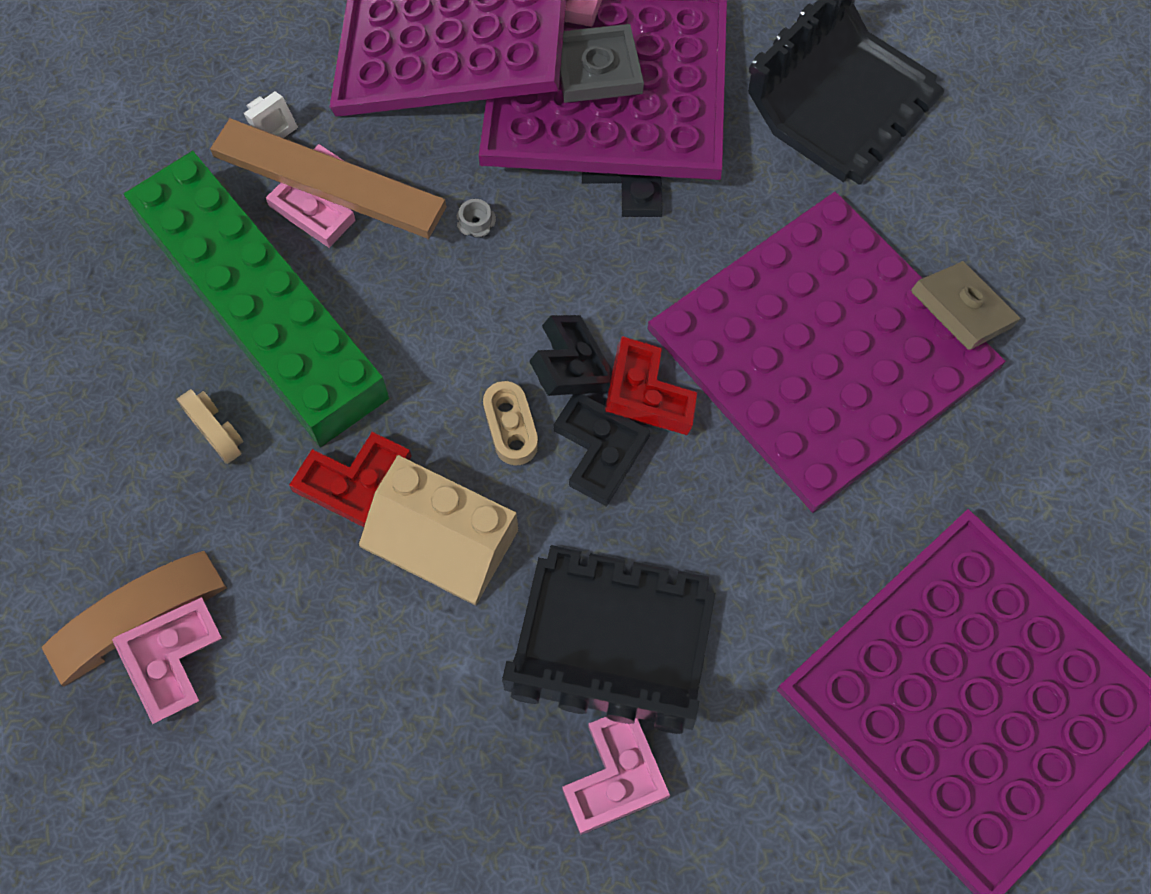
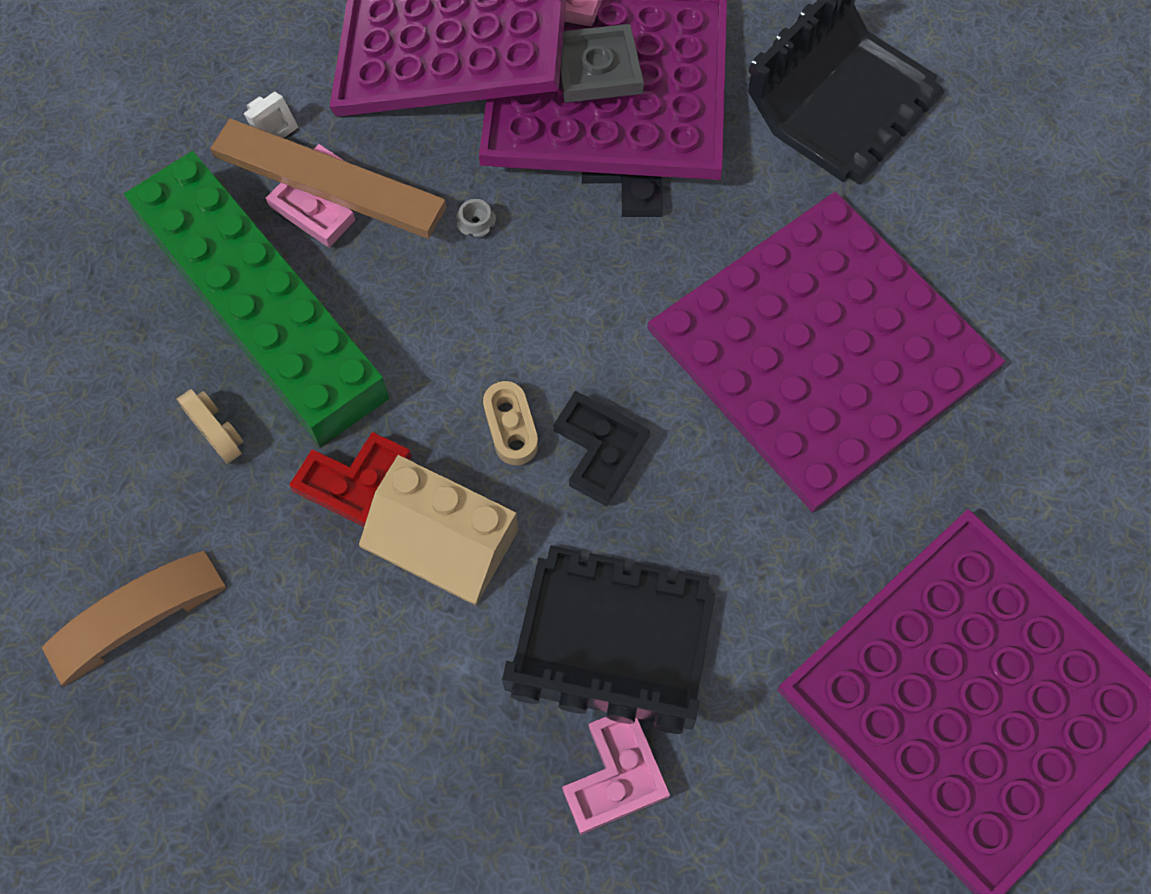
bright pink plate [112,597,222,724] -> none
black plate [529,315,613,396] -> none
red plate [605,336,697,435] -> none
dark tan plate [911,261,1021,350] -> none

